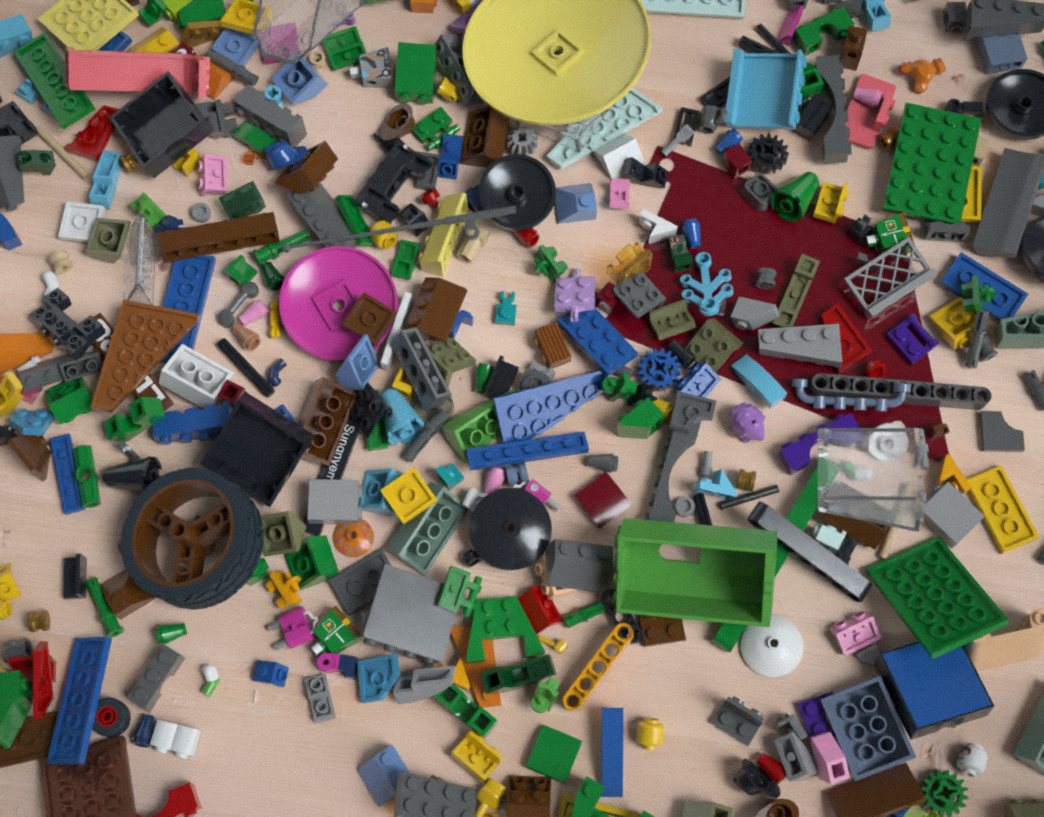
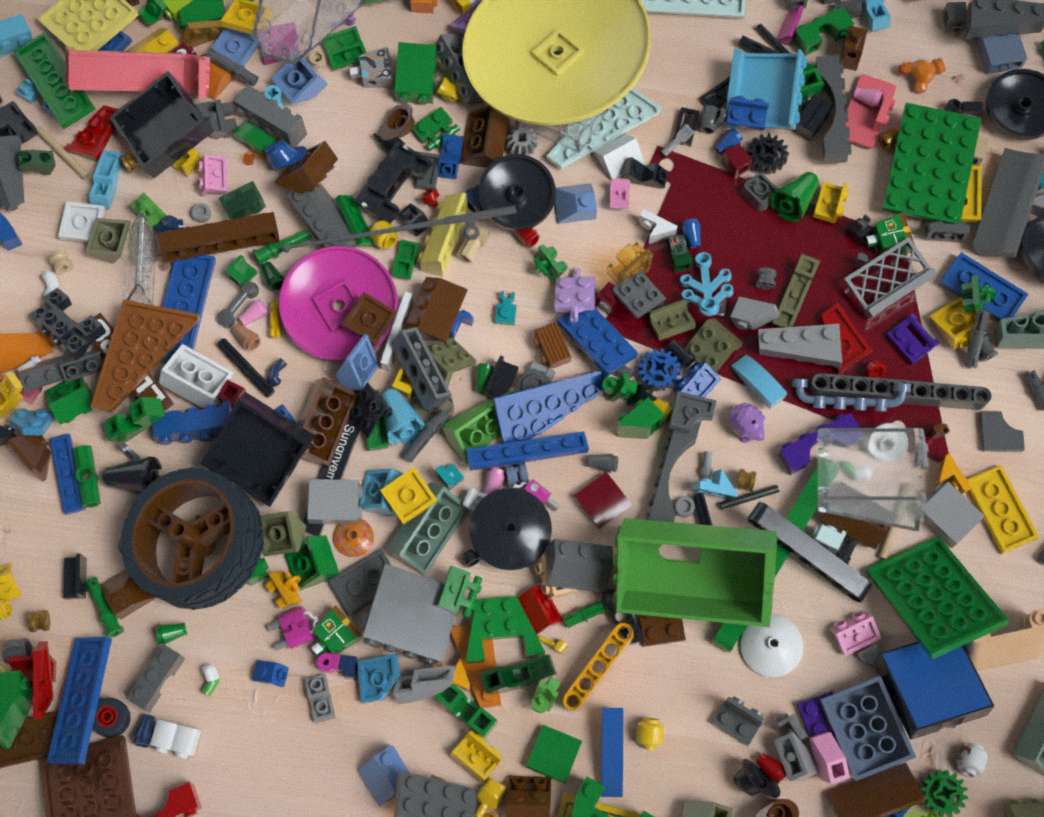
none -> blue bracket [726,96,769,130]

